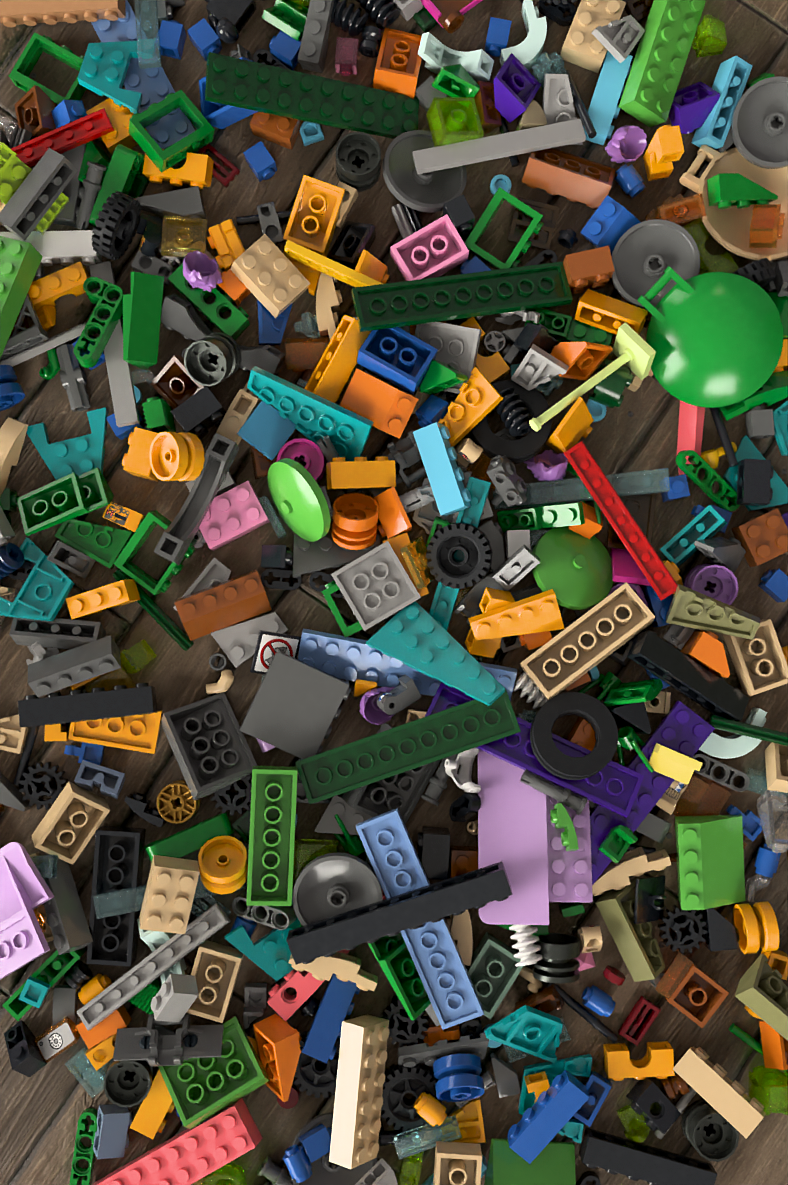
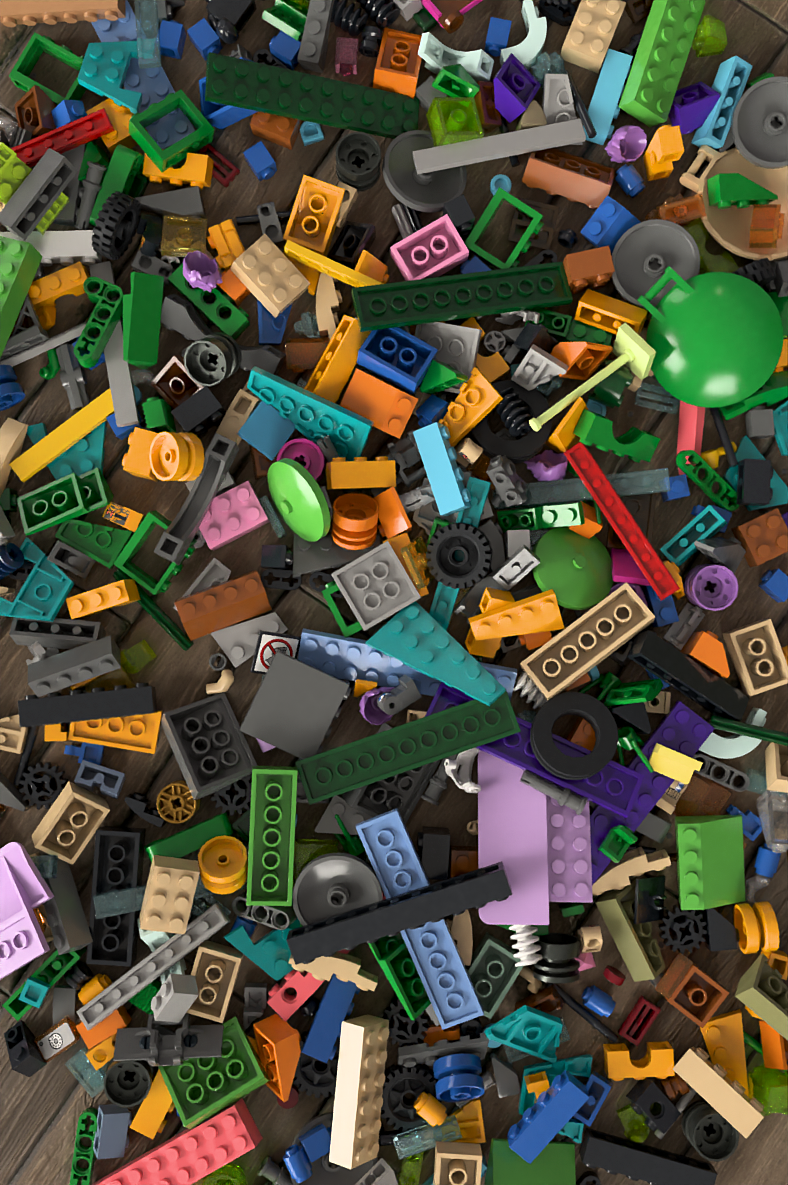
black beam [449,793,481,822] -> none
bright green slope [550,803,579,851] -> none
light grey wing [592,15,645,63] -> none
olive wing [666,584,760,640] -> none
none -> yellow tile [9,388,114,482]
none -> green arch [573,409,660,463]
none -> clear light blue tile [634,383,680,414]
none -> light orange wing [700,1009,749,1097]

